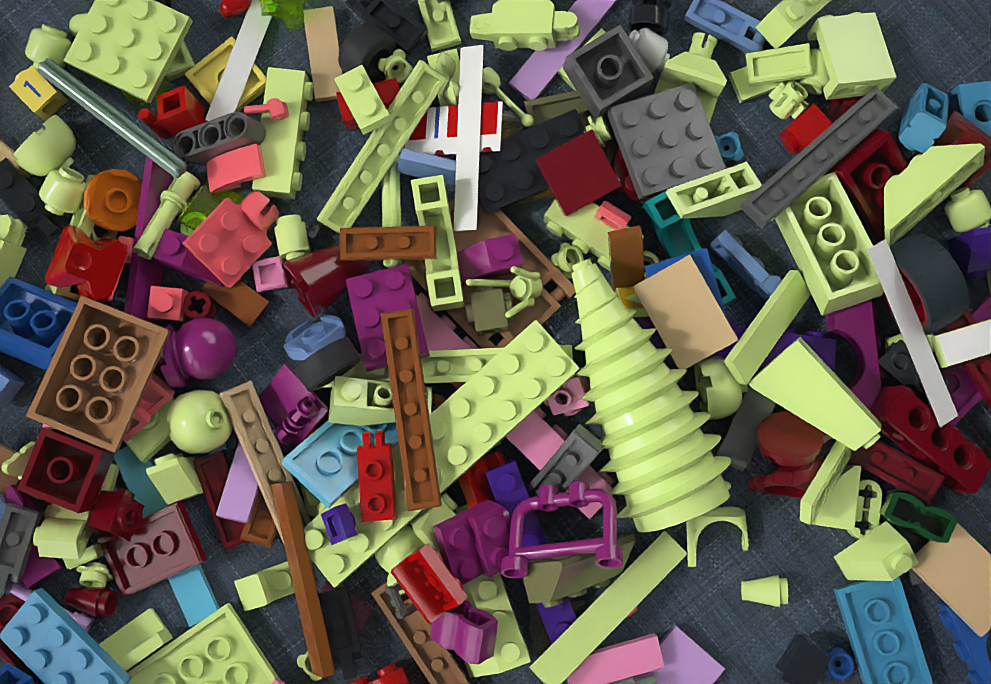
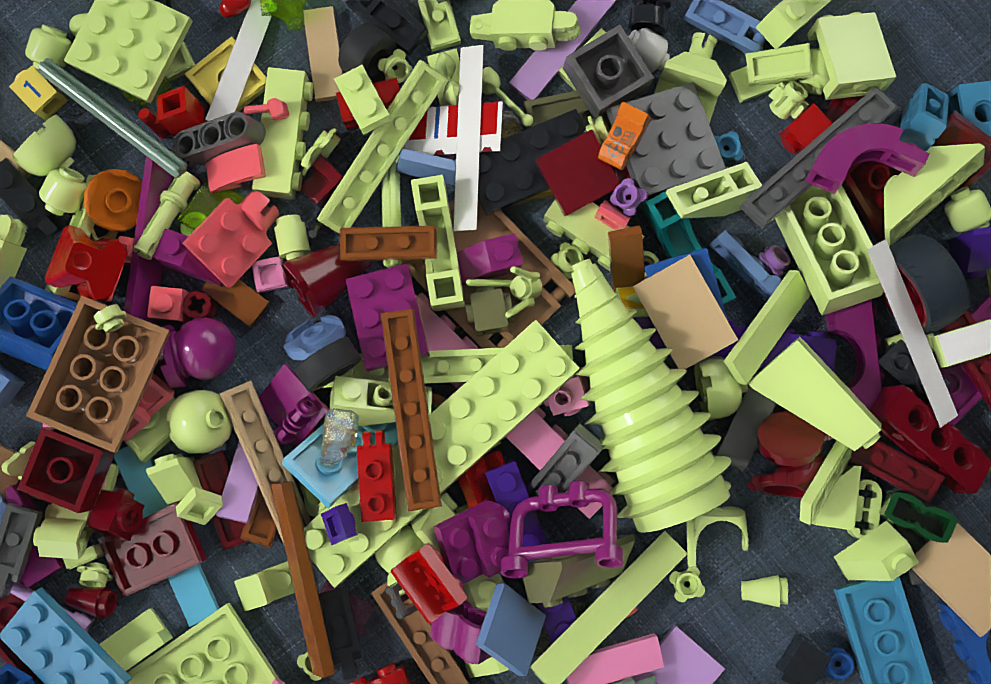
none -> yellowish green plate [93,304,126,333]
none -> yellowish green plate [176,486,223,525]
none -> yellowish green plate [301,128,341,176]
none -> dark red panel [301,156,343,209]
none -> clear rock [321,408,359,466]
none -> medium blue tile [476,583,546,676]
none -> orange leg [598,101,652,170]
none -> medium lavender plate [610,178,648,216]
none -> yellowish green plate [669,567,705,602]
none -> medium lavender plate [759,245,791,277]
none -> magenta arch [805,123,930,194]

